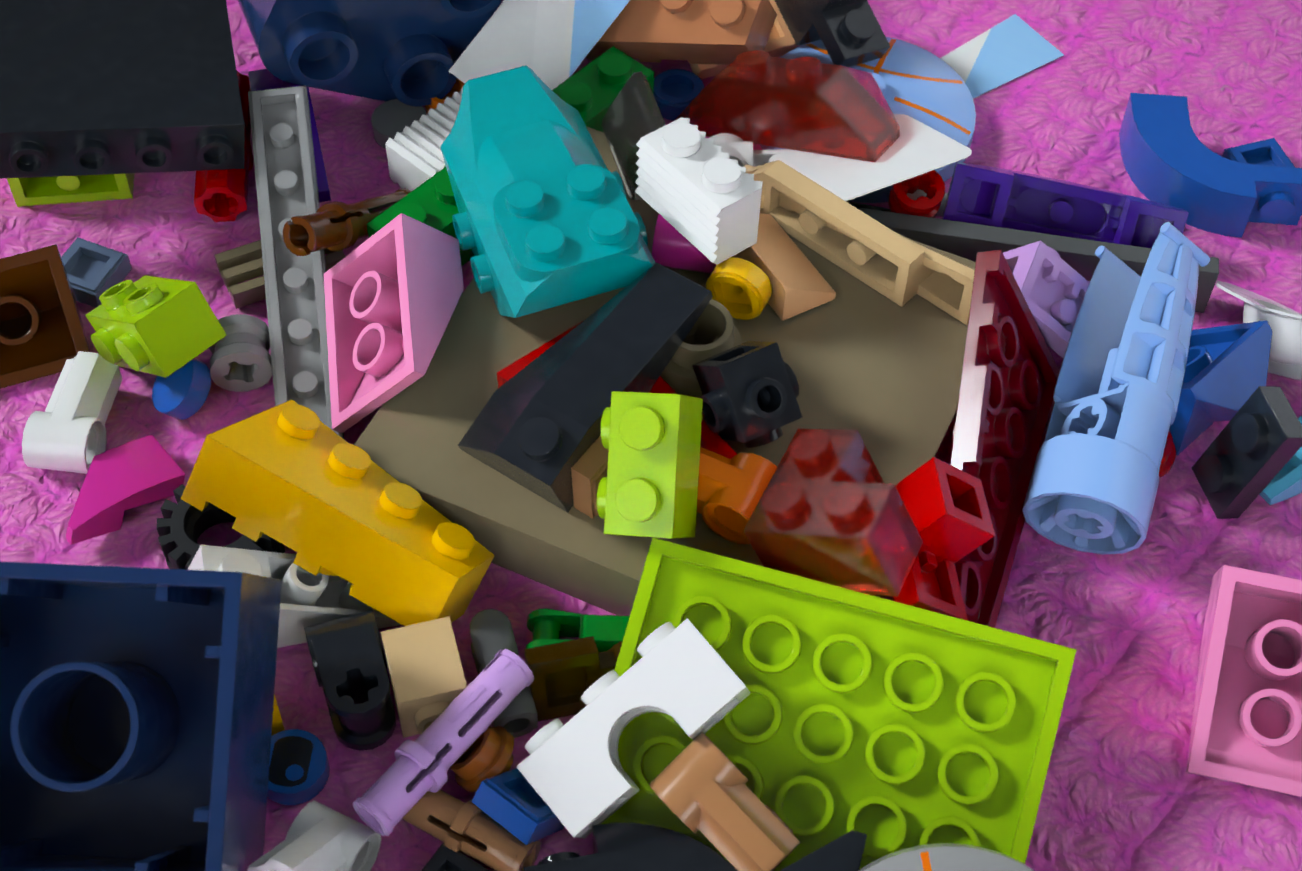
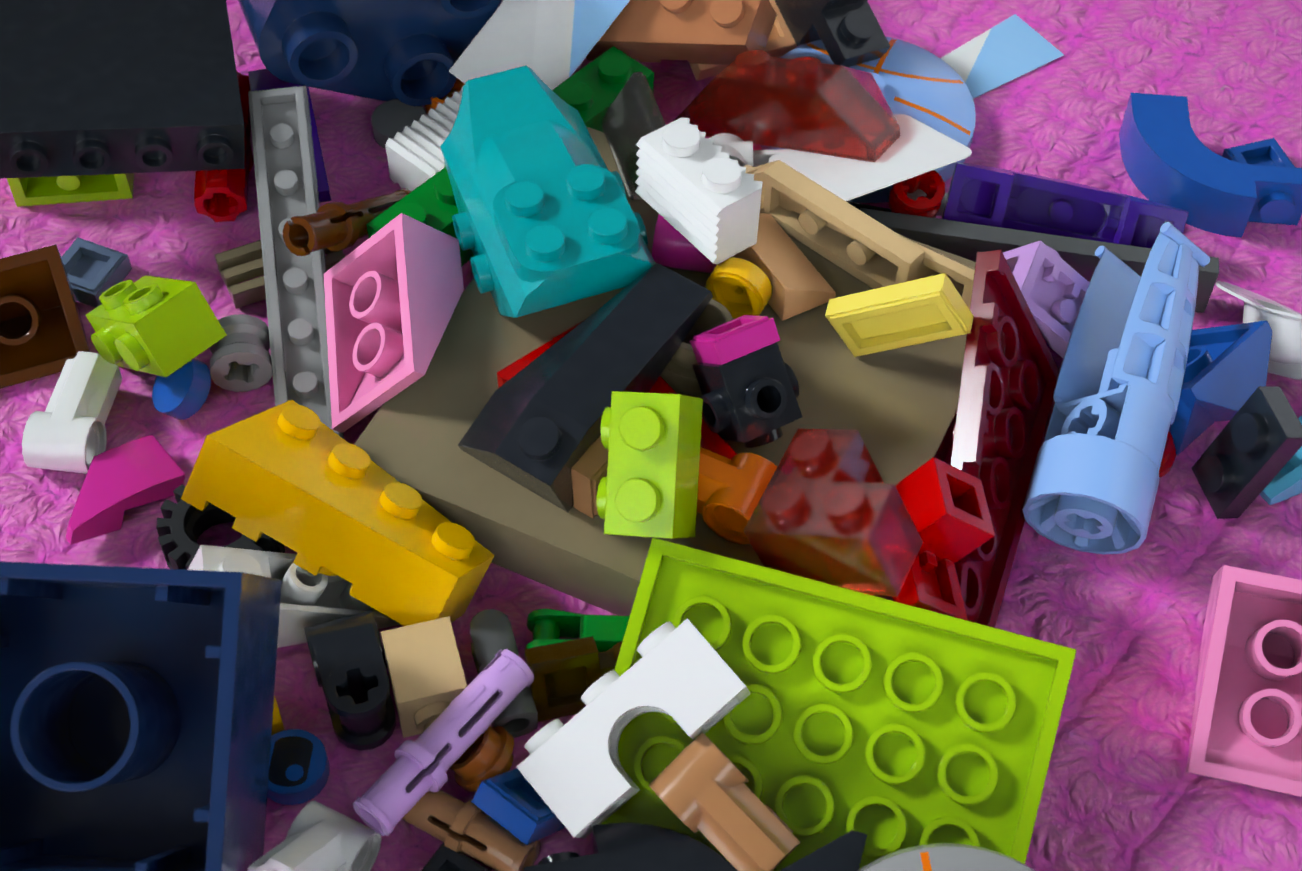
blue tile [653,69,704,121] -> none
none -> dark pink tile [690,315,780,365]
none -> light yellow tile [825,273,974,357]

